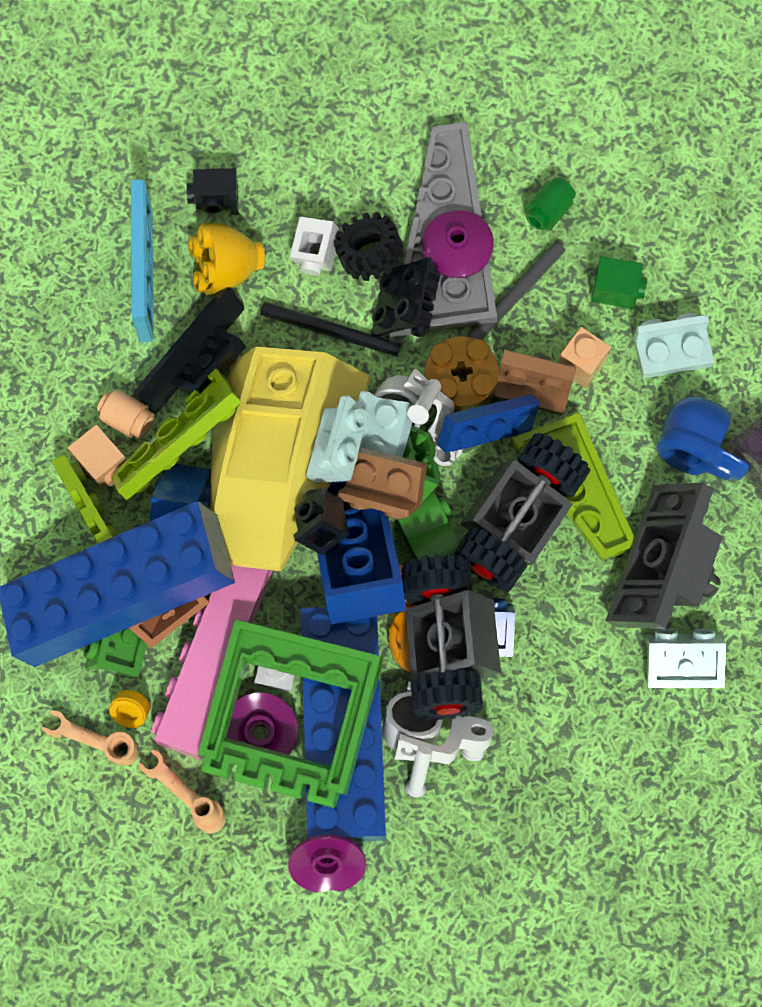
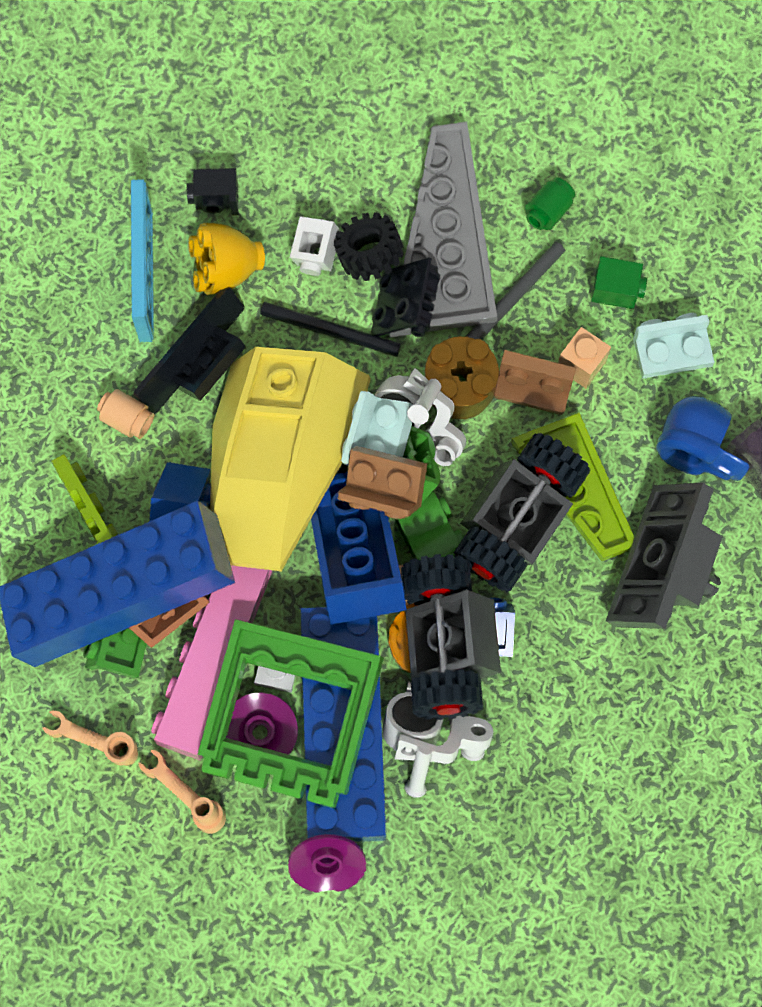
light nougat brick [68,424,126,489] -> none
yellow tile [109,690,151,728] -> none
lime wing [111,368,241,500] -> none
black brick [293,488,349,555] -> none
light aqua bracket [306,396,369,483] -> none
magenta dish [422,210,494,278] -> none
blue plate [437,394,540,453] -> none
light aqua bracket [645,629,726,688] -> none

